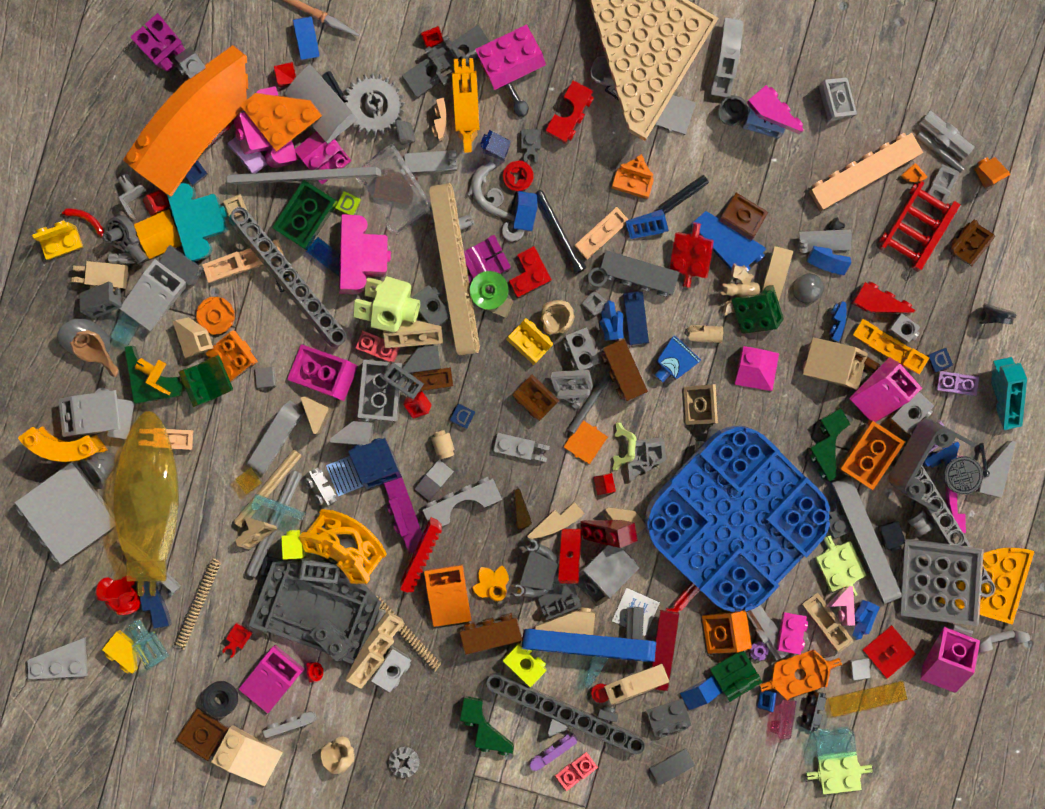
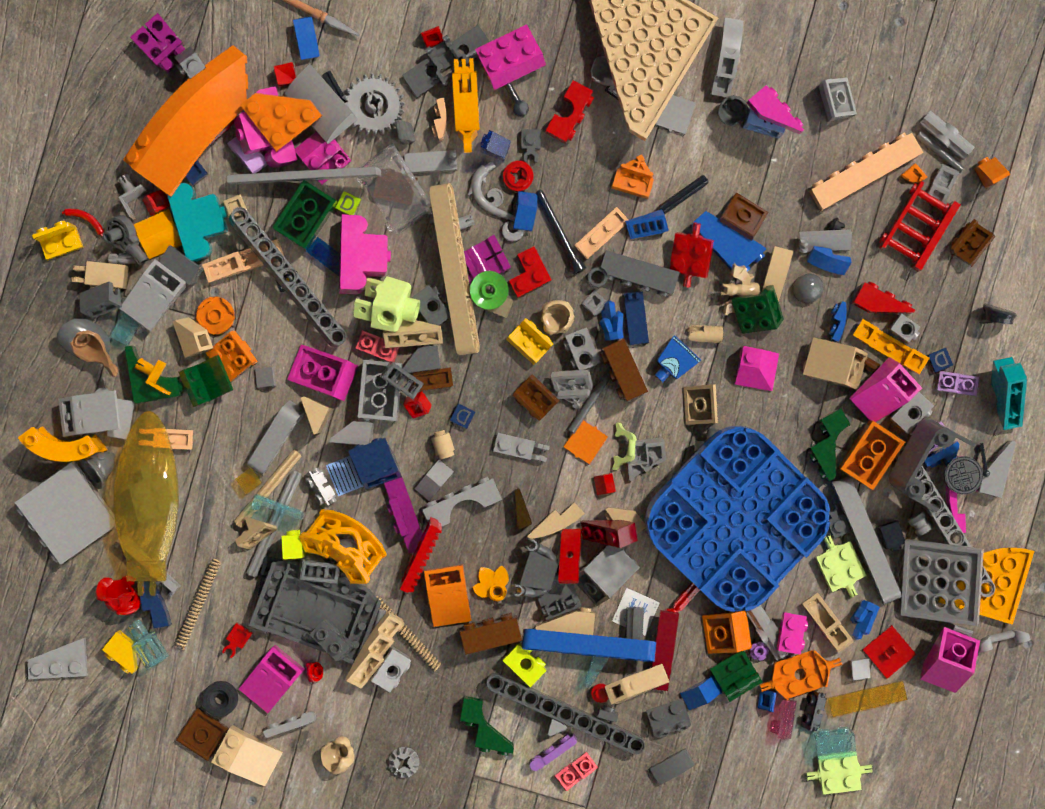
bright pink slope [826,586,855,626] -> none

